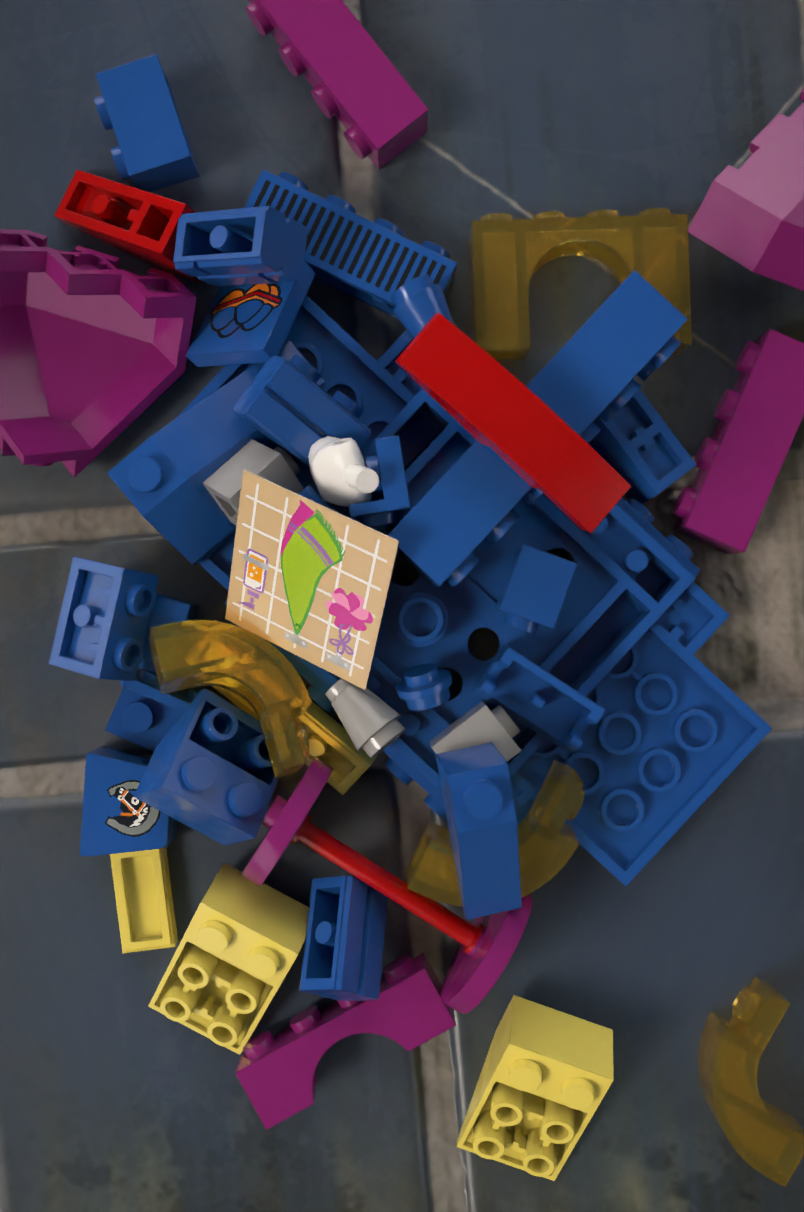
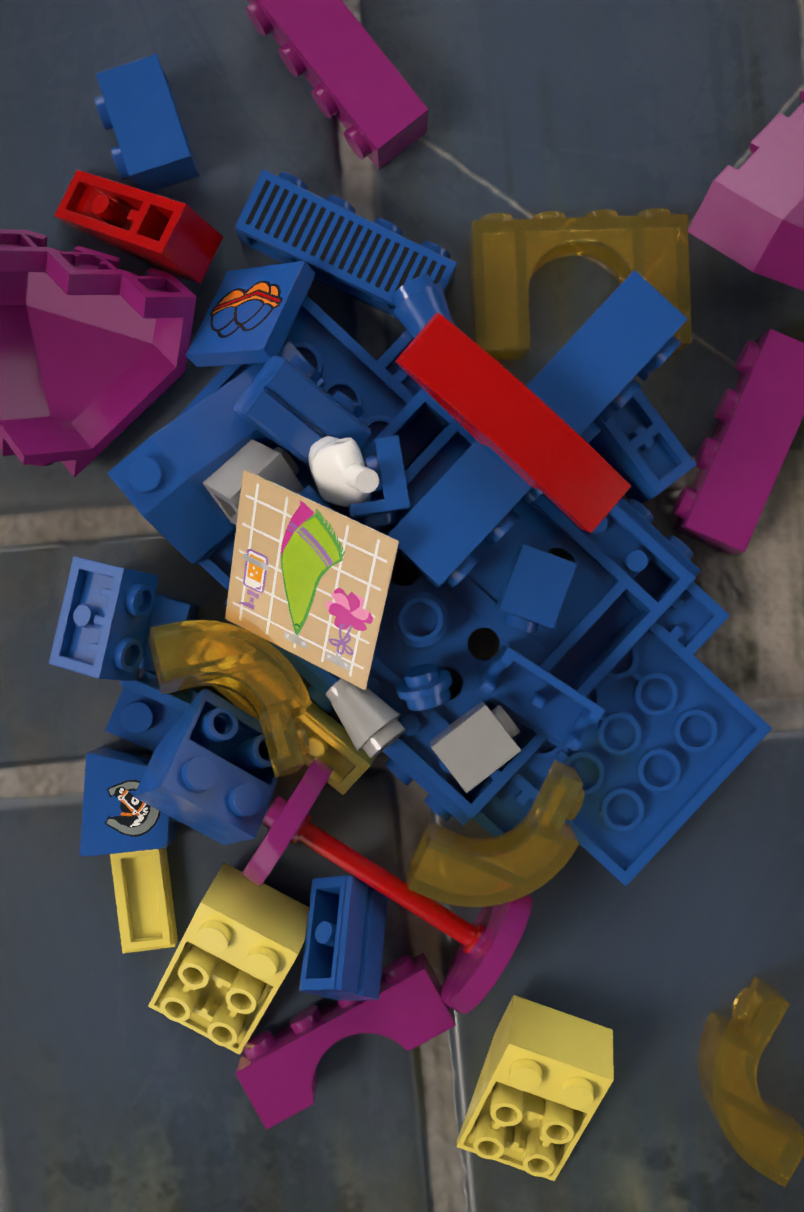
blue brick [173,206,307,286] -> none
blue slope [435,742,522,920] -> none

